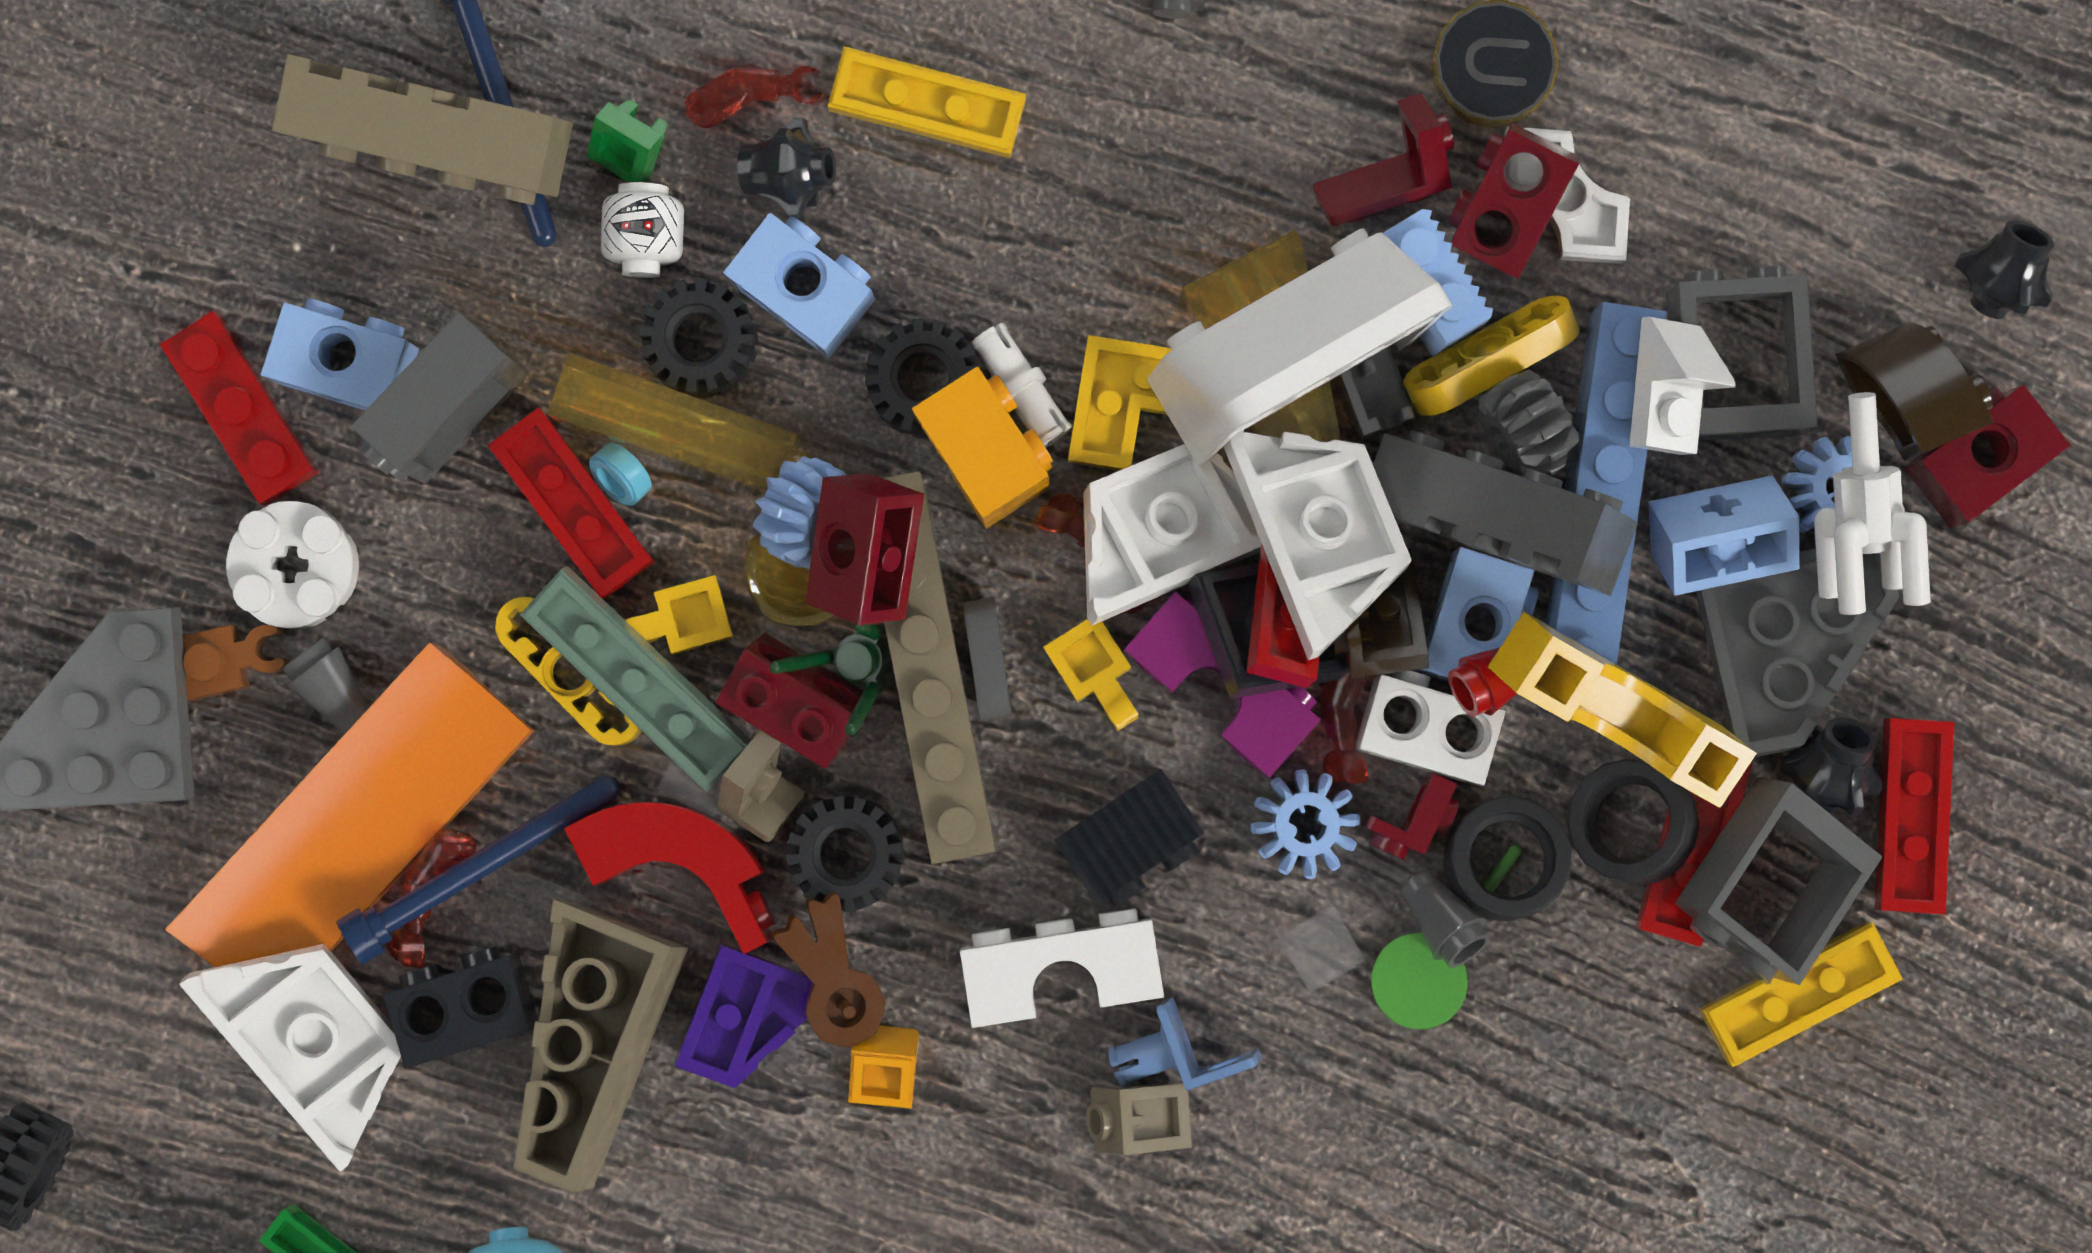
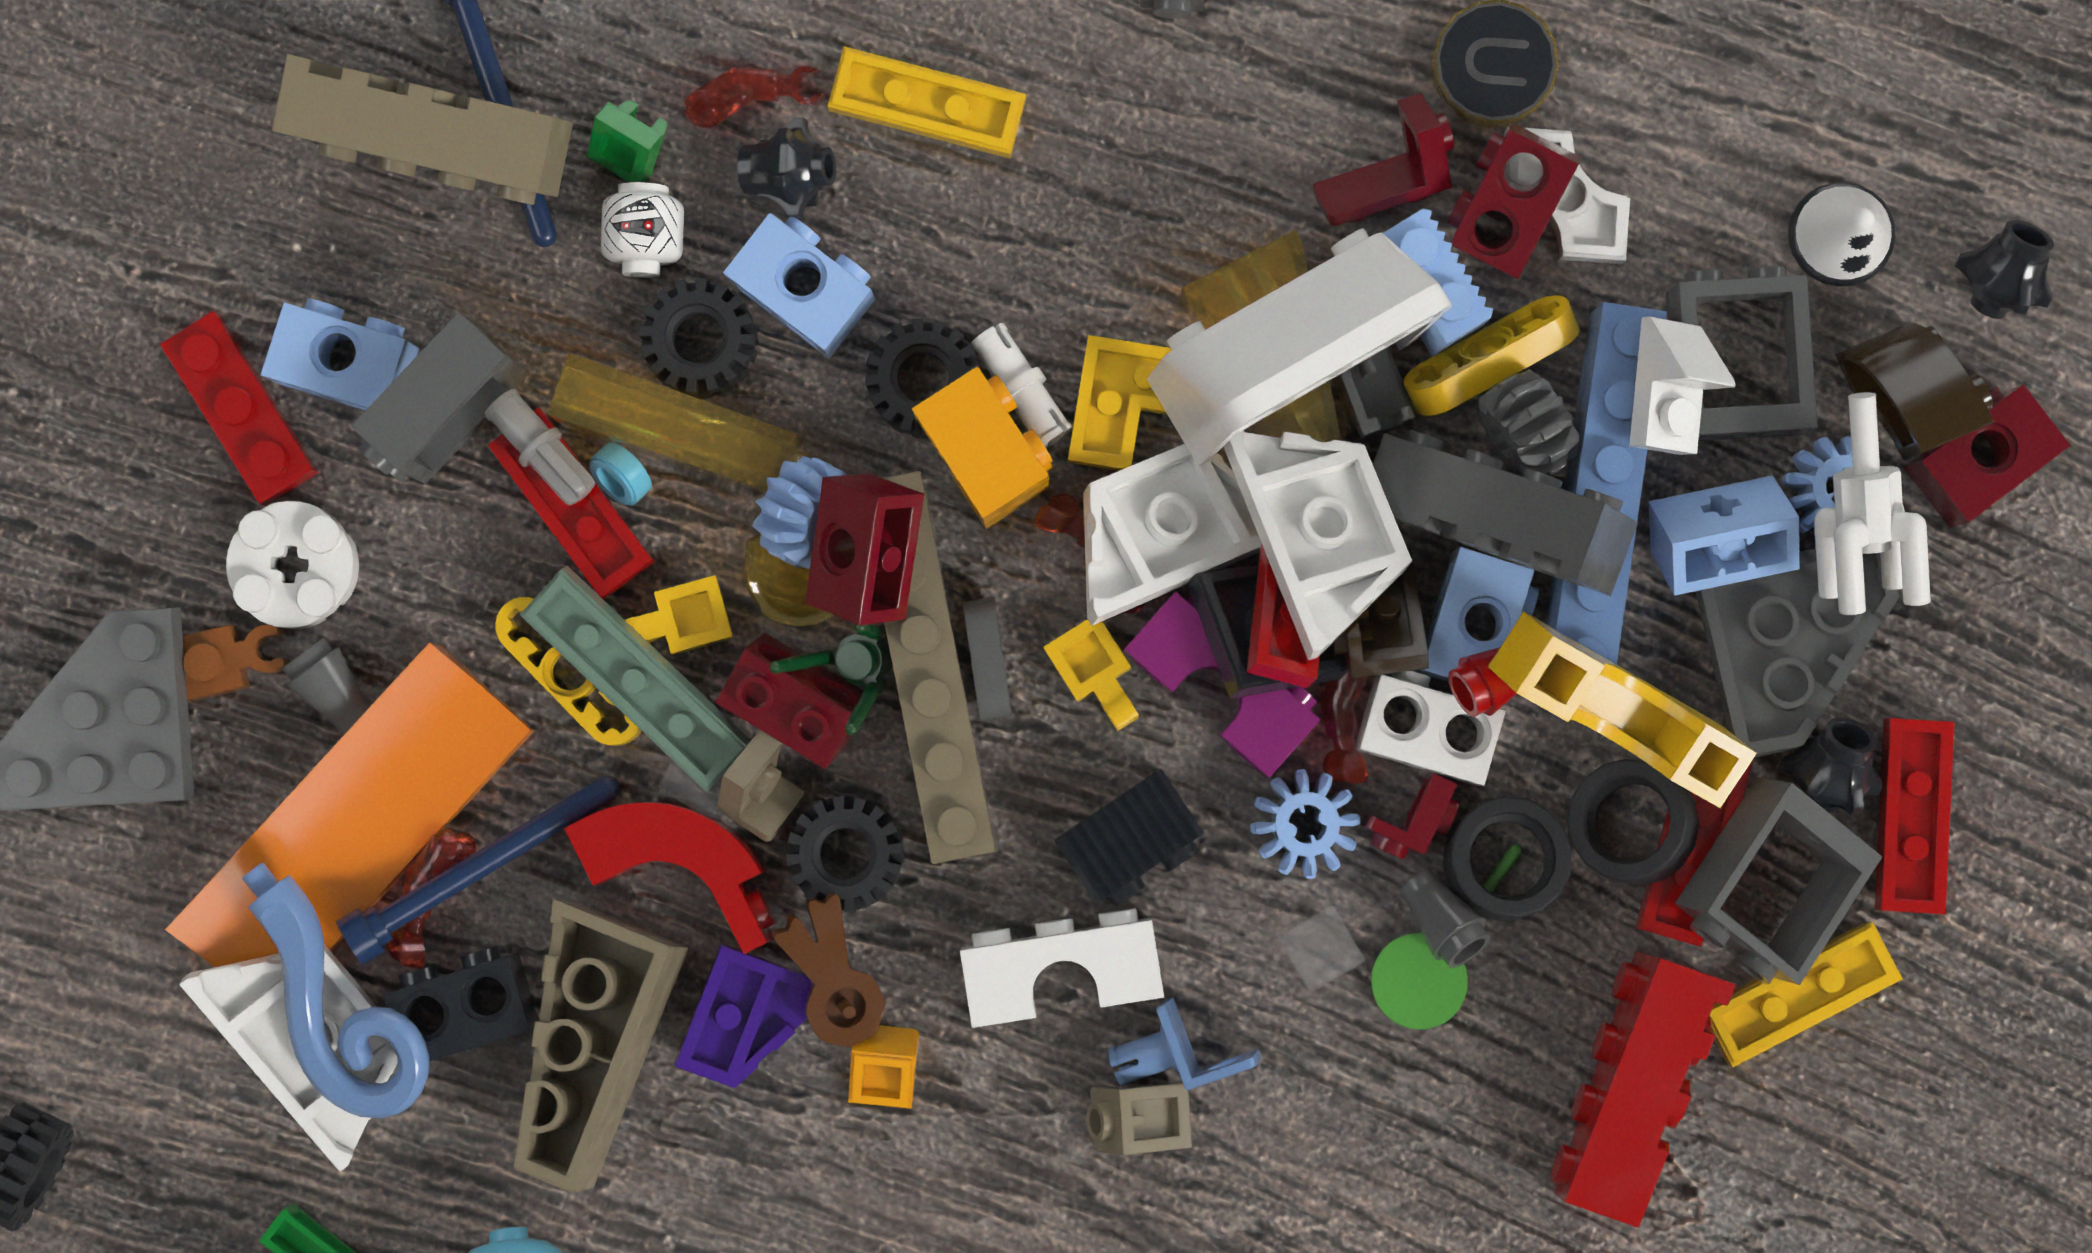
none -> medium blue plant [242,863,429,1118]
none -> light grey axle [485,388,595,505]
none -> red wedge [1550,951,1736,1228]
none -> white hat [1788,182,1896,287]

